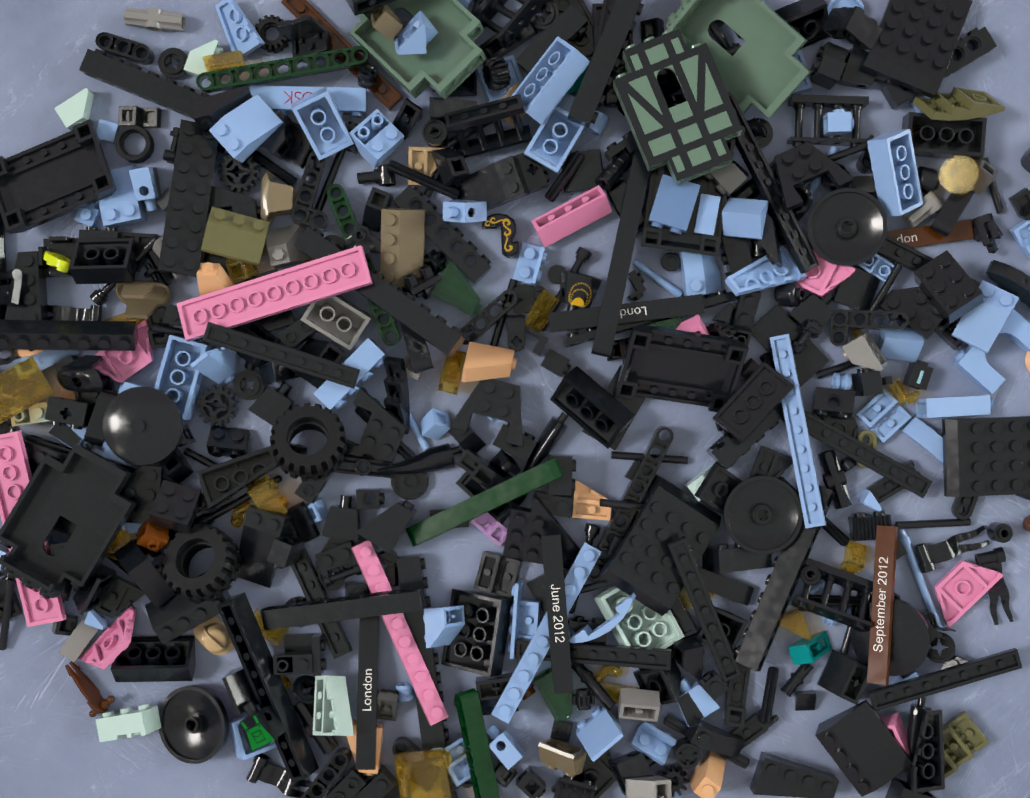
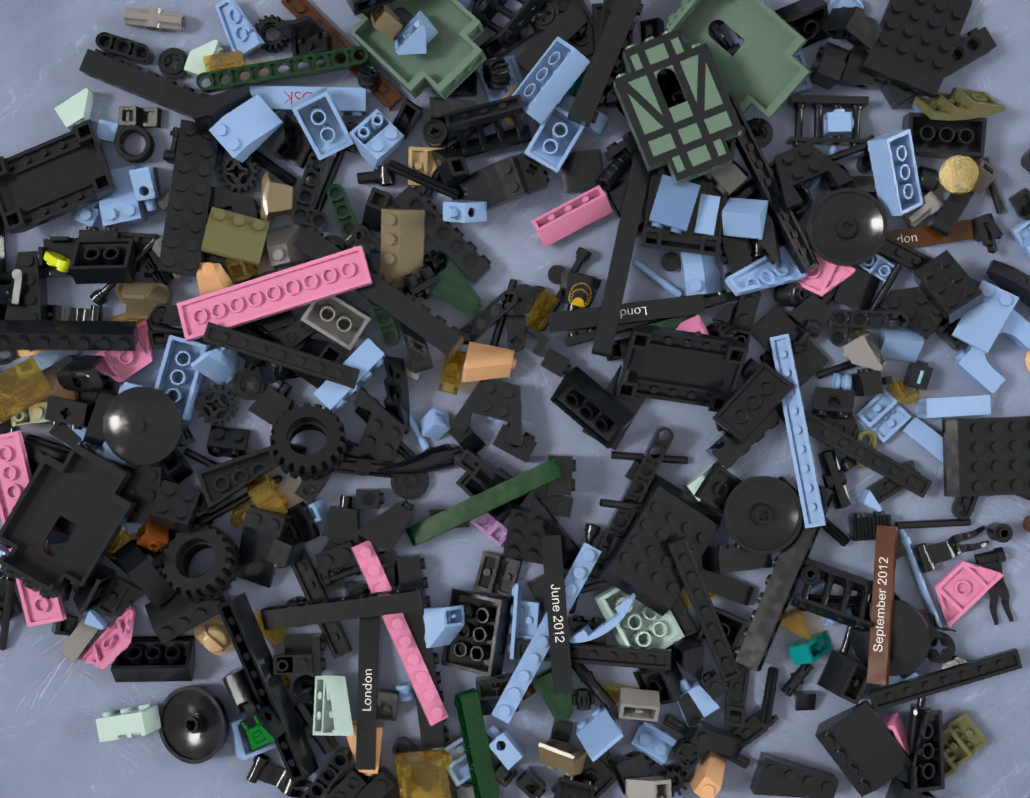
reddish brown piece [65,661,115,717] -> none
black animal [482,213,519,258] -> none
black bracket [489,450,521,476] -> none
light blue bracket [513,242,548,286] -> none
black piece [522,412,568,473] -> none
black axle [545,151,585,202] -> none
light nougat wing [572,480,611,521] -> none
clear yellow arm [594,665,622,684] -> none
black bracket [627,270,646,302] -> none
black wing [749,446,793,478] -> none
clear yellow bracket [840,541,866,574] -> none

